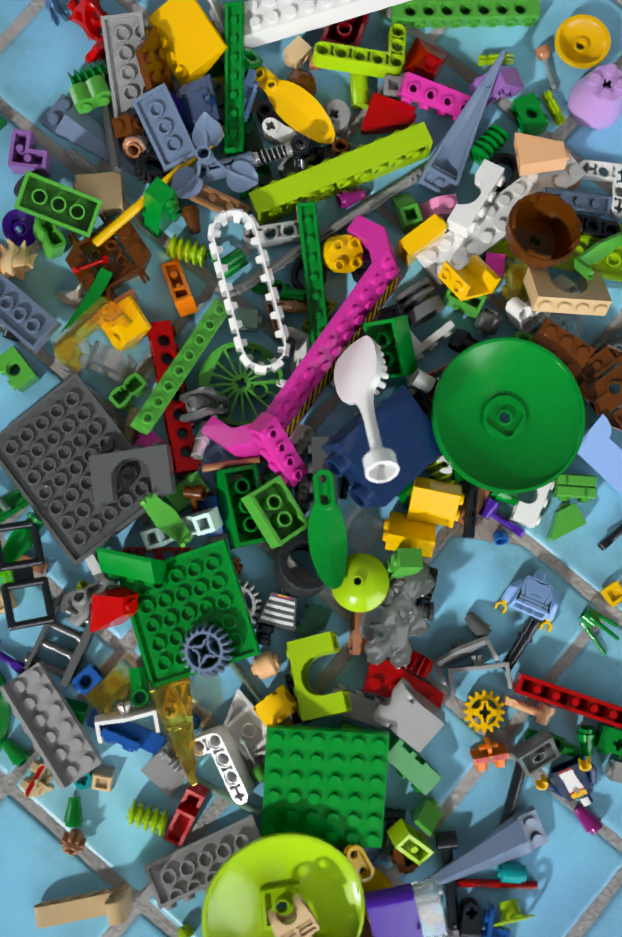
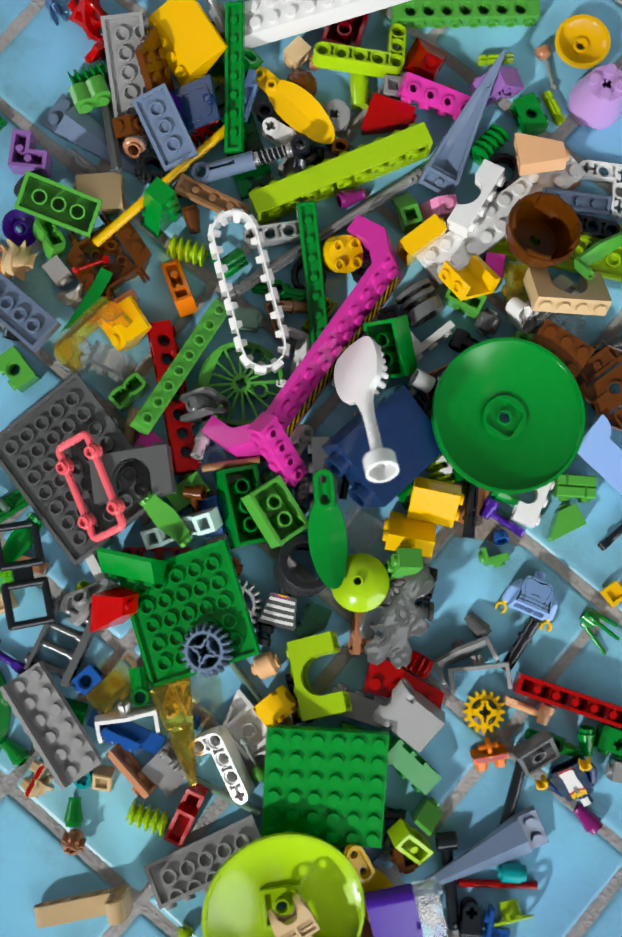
sand blue plant [171,112,259,199] -> none
none -> light grey brick [42,255,74,288]
none -> coral bar [56,431,126,542]
none -> nougat hinge [106,743,158,799]
none -> bright green bracket [477,546,510,568]

